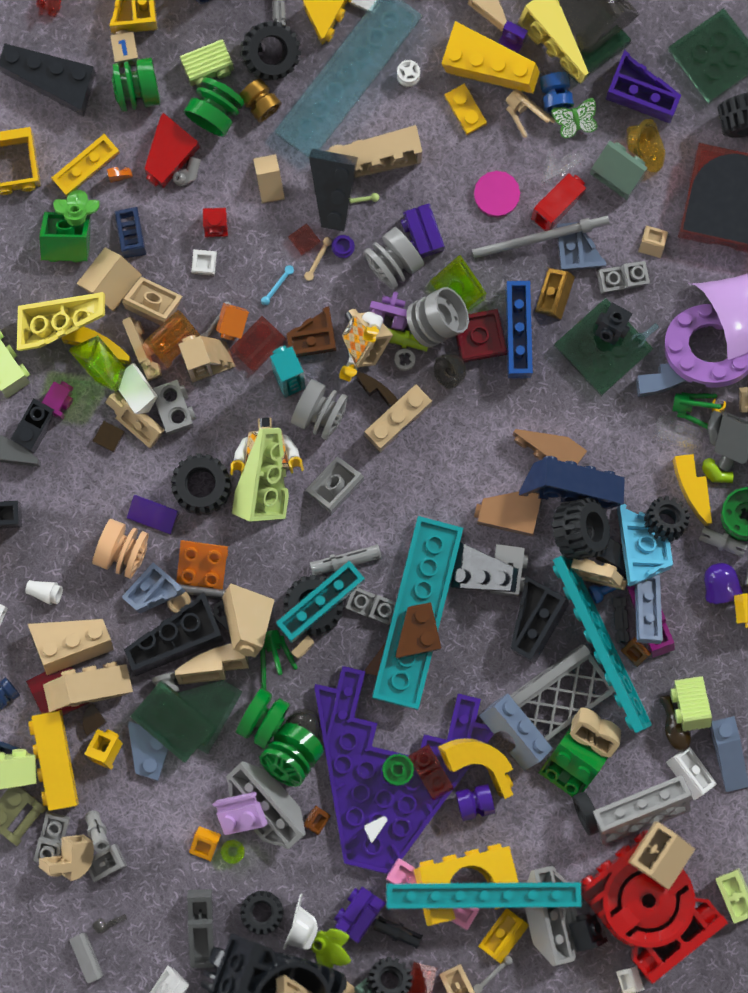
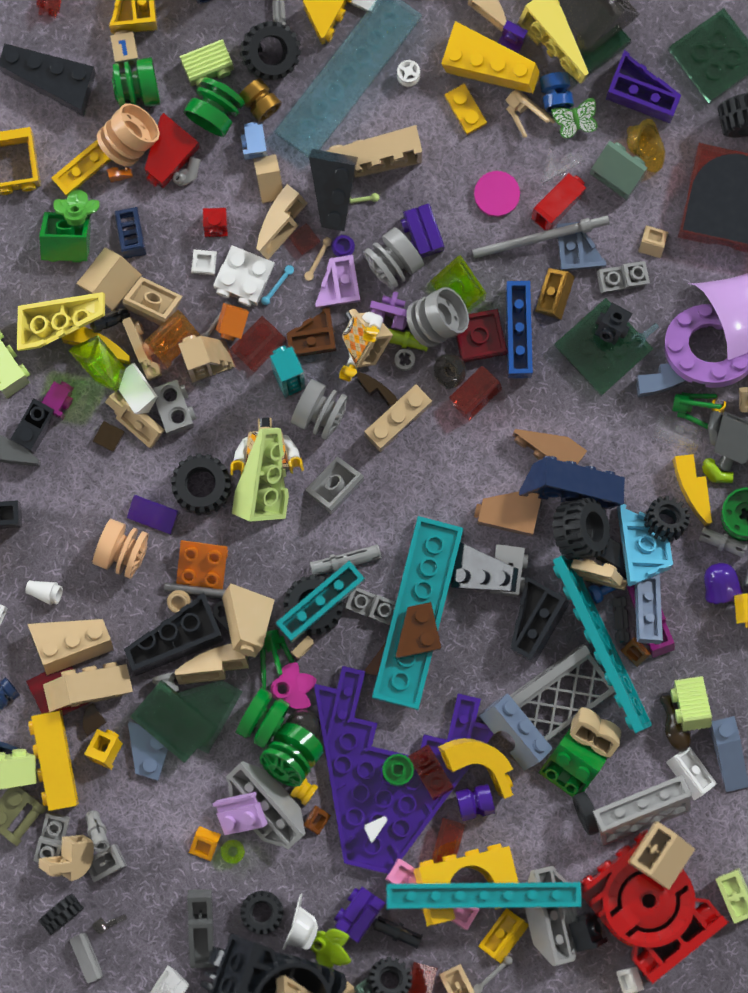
sand blue wing [122,562,186,614] -> none
none -> black tyre [38,893,84,936]
none -> black axle [90,307,130,333]
none -> light nougat wheel [97,104,160,166]
none -> white plate [213,245,275,307]
none -> light blue brick [241,122,267,160]
none -> tan slope [256,184,308,260]
none -> dark pink plate [270,662,317,709]
none -> yellow wheel [290,777,318,806]
none -> lavender wing [315,255,360,309]
none -> clear red slope [431,818,465,864]
none -> clear red hinge [449,366,502,421]

